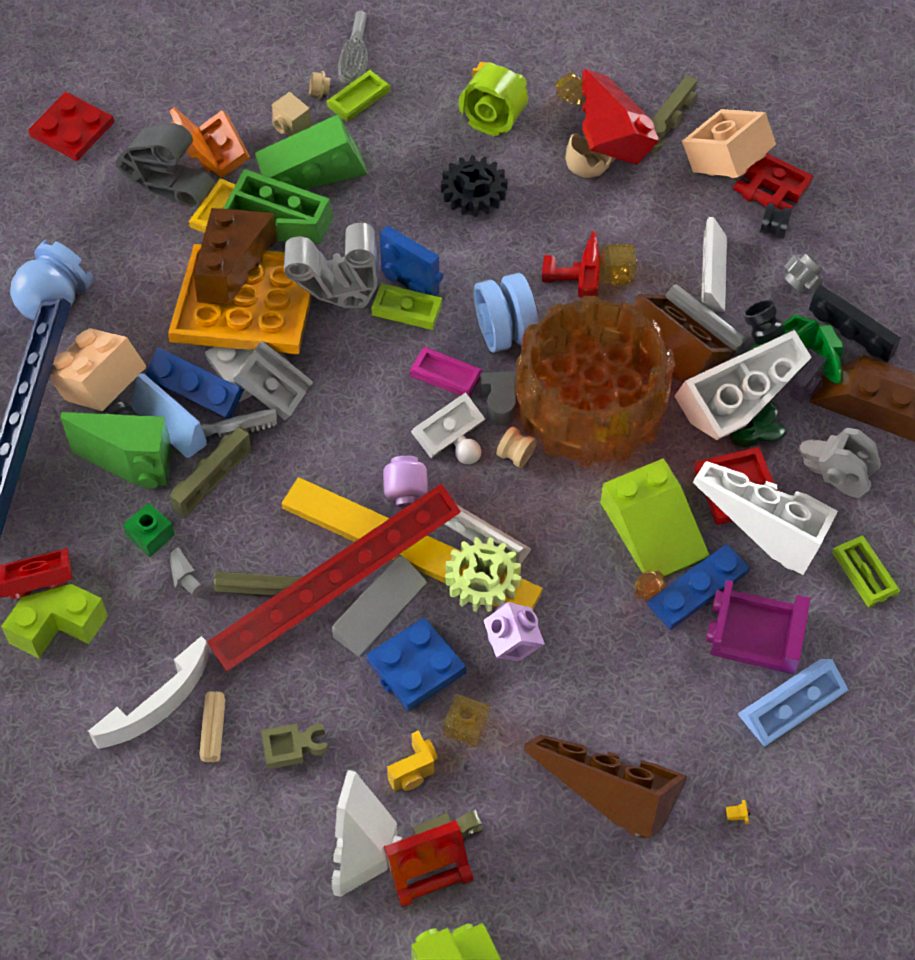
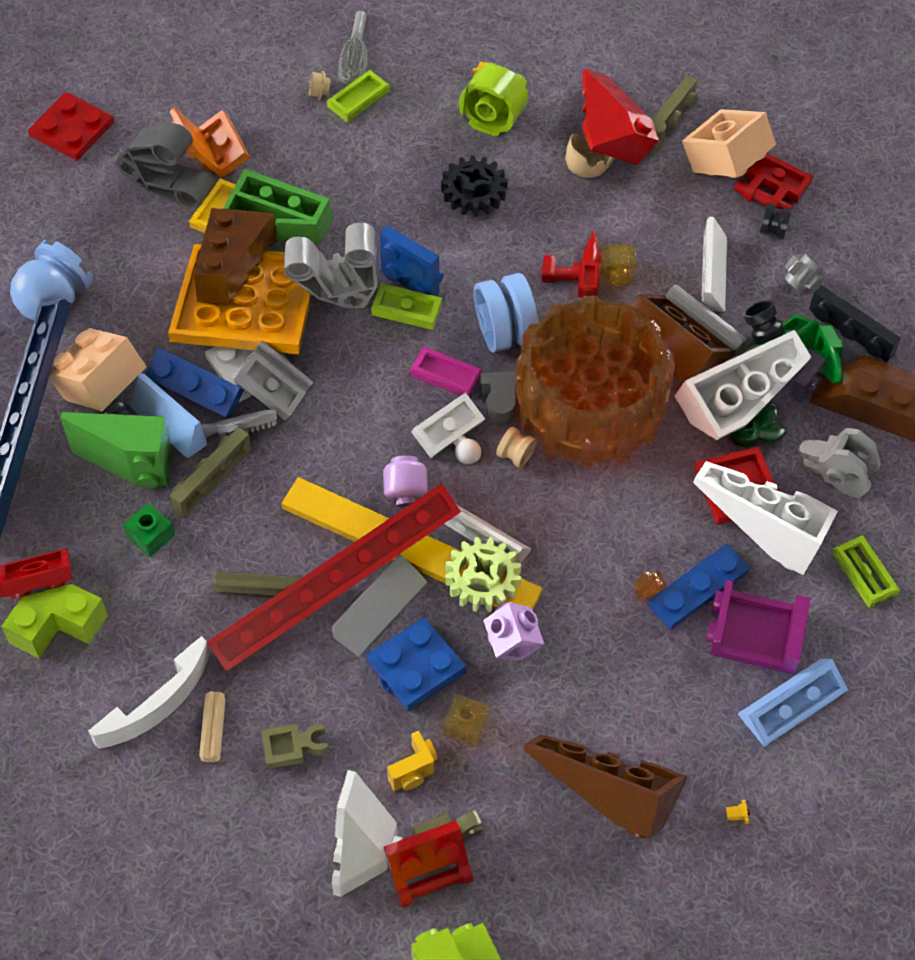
light grey bar [169,547,203,596] -> none
bright green wedge [255,114,368,189] -> none
tan plate [272,92,311,136] -> none
clear yellow plate [555,72,583,104] -> none
lime slope [600,458,710,584] -> none

